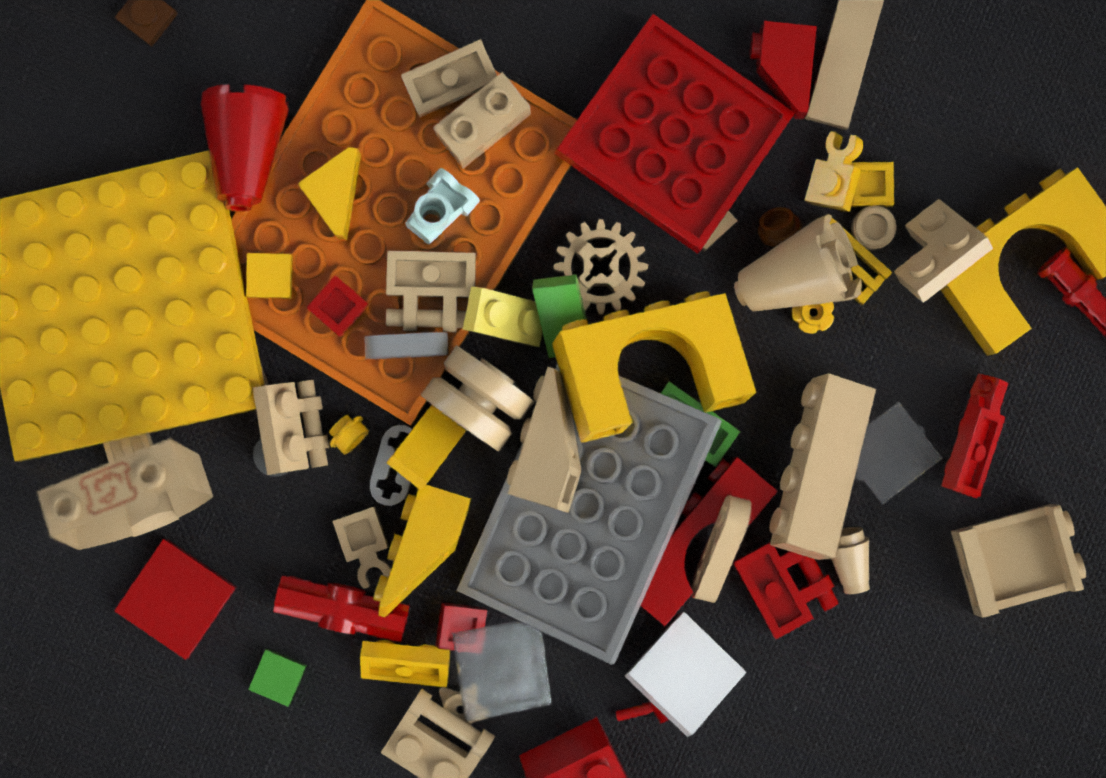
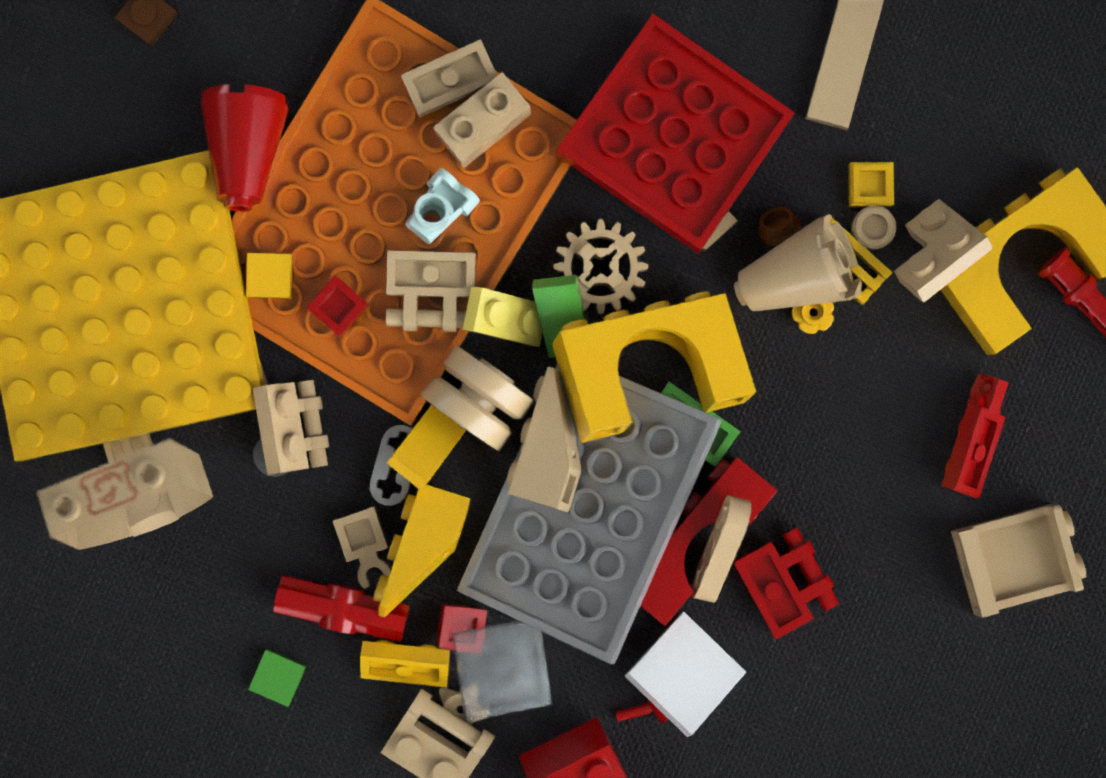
red tile [114,538,237,660] -> none
yellow slope [298,147,361,240] -> none
yellow plate [329,415,369,455] -> none
light grey beam [364,332,449,359] -> none
red slope [750,21,817,119] -> none
tan brick [770,373,876,560] -> none
yellow plate [804,131,863,212] -> none
tan cone [831,527,870,594] -> none
clear piece [855,402,942,505] -> none

